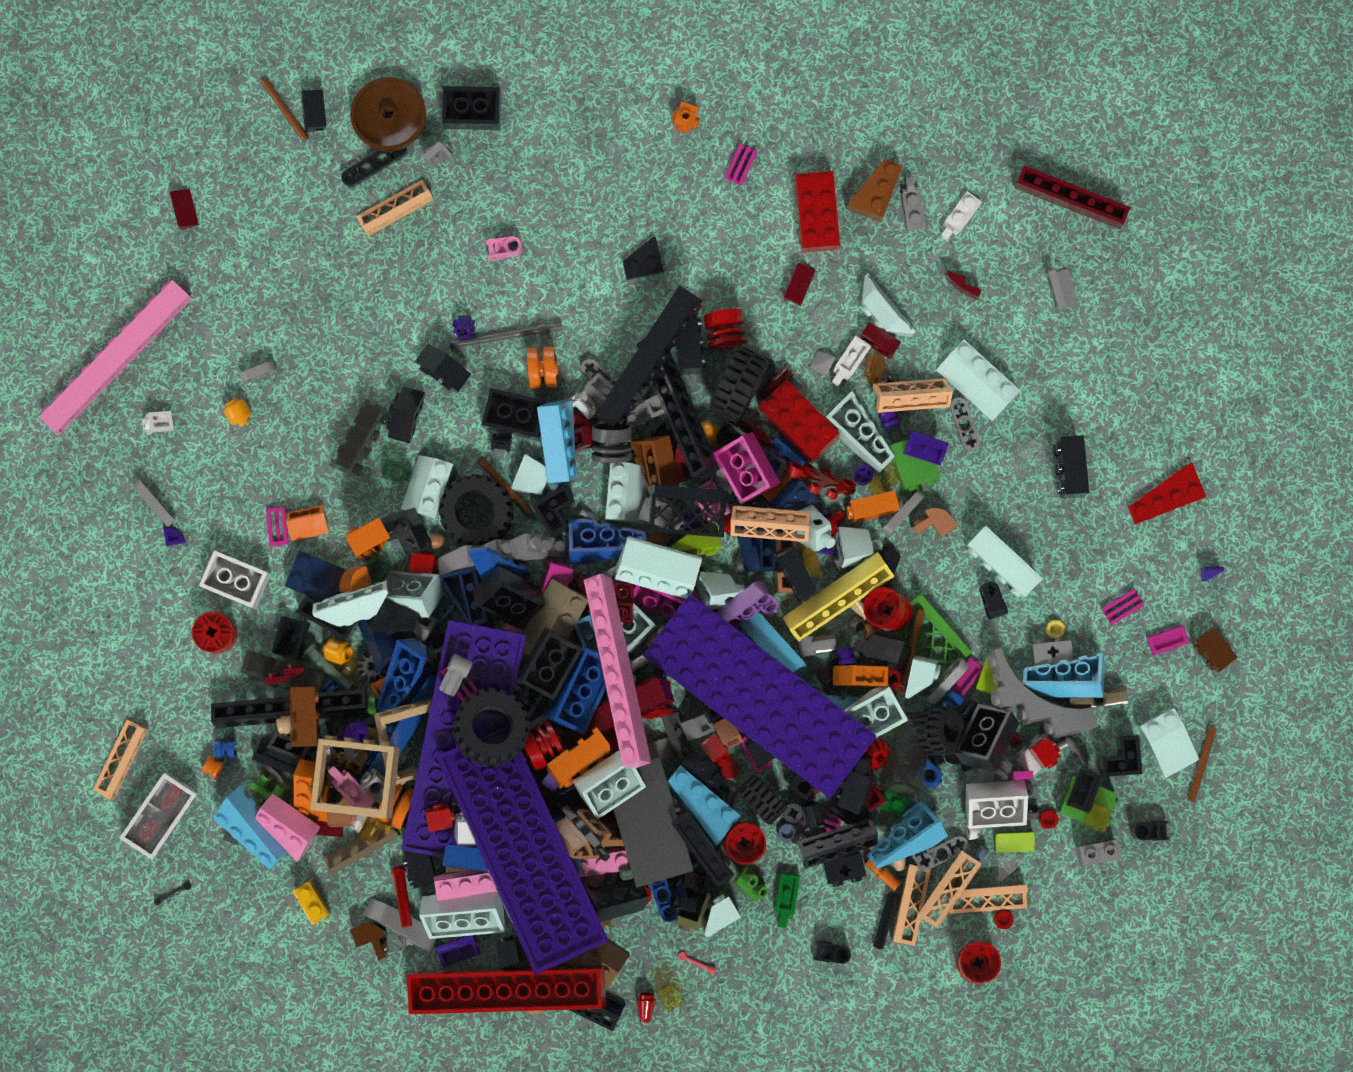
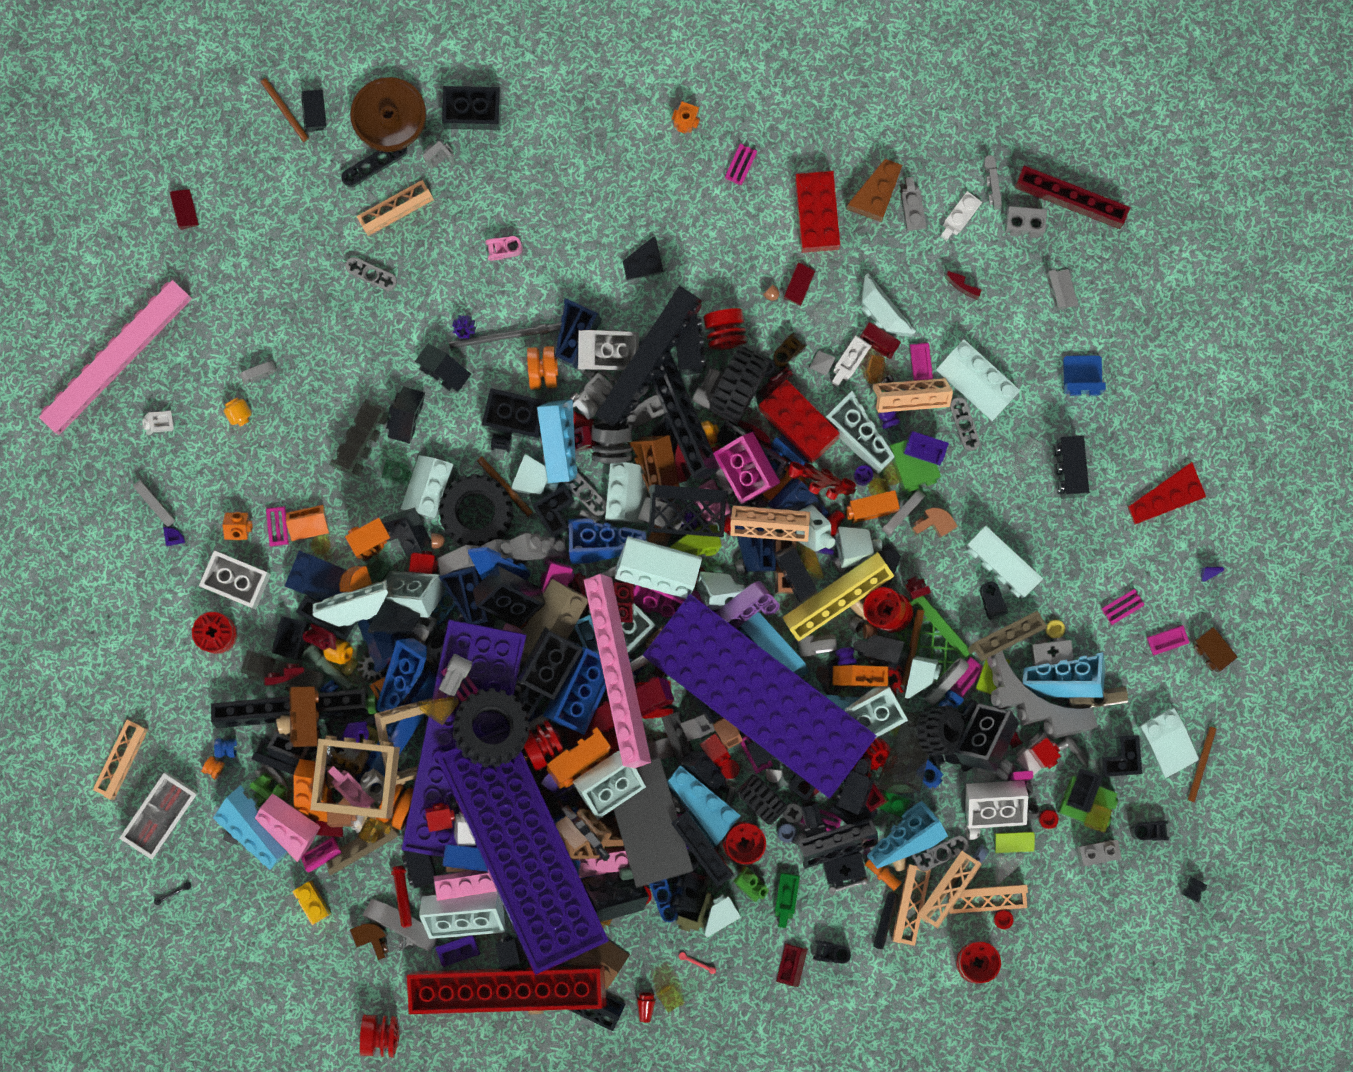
none -> orange brick [222,512,253,540]
none -> dark pink tile [301,837,342,873]
none -> dark red hinge [303,623,337,651]
none -> clear yellow tile [311,535,331,555]
none -> light grey beam [345,257,397,291]
none -> red wheel [359,1014,400,1058]
none -> clear yellow slope [418,696,459,725]
none -> dark blue wedge [555,298,602,369]
none -> light grey beam [564,473,607,516]
none -> white brick [578,330,639,371]
none -> light grey piece [692,368,723,409]
none -> nougat hinge [763,284,779,301]
none -> white hinge [766,769,782,783]
none -> dark brown piece [772,332,807,368]
none -> dark red slope [776,943,808,987]
none -> light grey hinge [829,878,868,895]
none -> dark red slope [904,576,931,599]
none -> dark pink tile [910,343,933,381]
none -> dark tan fence [967,610,1047,662]
none -> light grey hinge [984,155,1002,210]
none -> light grey brick [1005,206,1047,238]
none -> blue bracket [1063,356,1106,397]
none -> black wheel [1181,877,1207,903]

